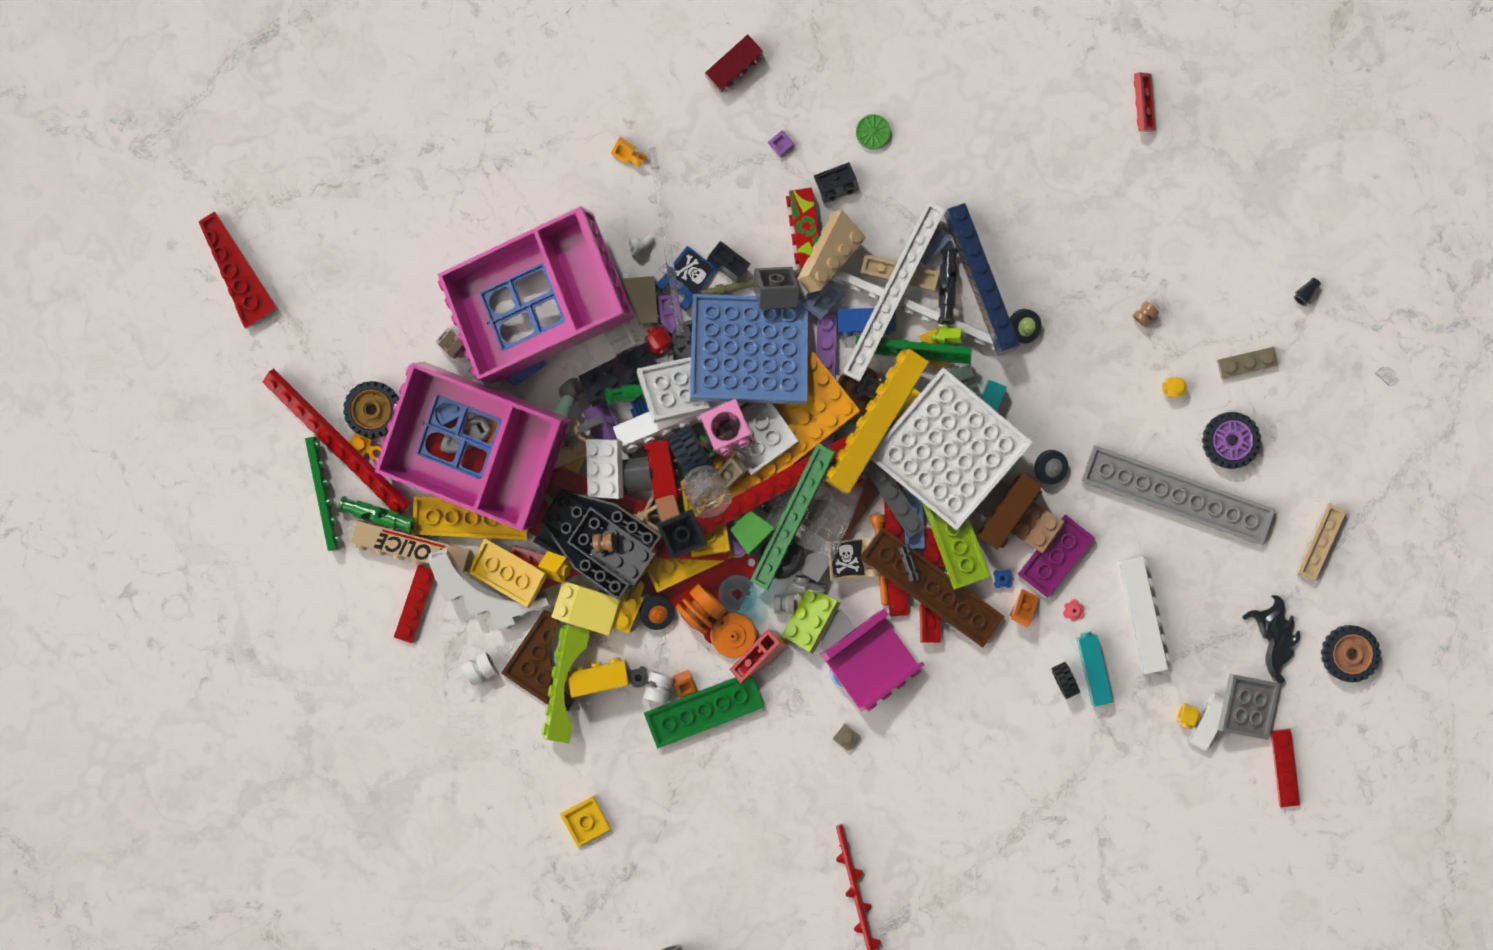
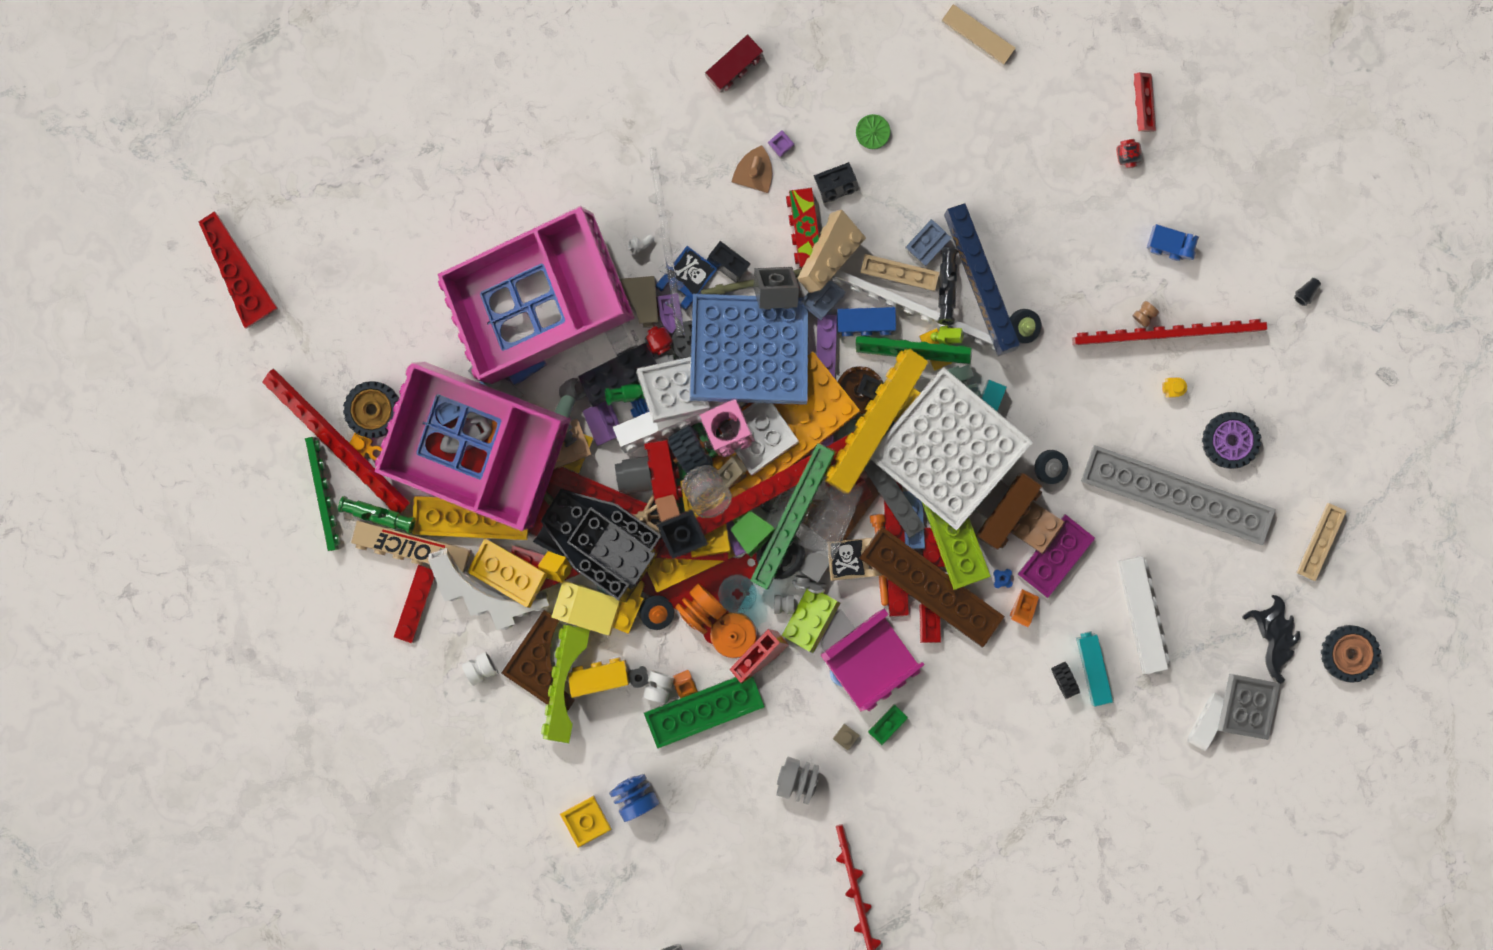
dark tan brick [435,328,465,359] -> none
light grey tile [576,416,603,434] -> none
white plate [586,439,623,499] -> none
medium nougat wheel [592,532,617,553] -> none
light orange plate [610,136,647,167] -> none
white plate [842,201,945,382] -> none
black axle [899,544,920,582] -> none
coral plant [1063,599,1084,622] -> none
yellow plate [1176,703,1201,730] -> none
dark tan plate [1217,347,1278,378] -> none
red plate [1270,728,1300,807] -> none
none -> blue wheel [609,774,660,822]
none -> medium nougat shield [731,145,772,193]
none -> light grey wheel [776,757,819,805]
none -> green plate [868,704,908,745]
none -> tan tile [942,4,1015,65]
none -> red plate [1072,319,1267,346]
none -> head [1116,139,1143,168]
none -> blue hinge [1147,224,1199,261]

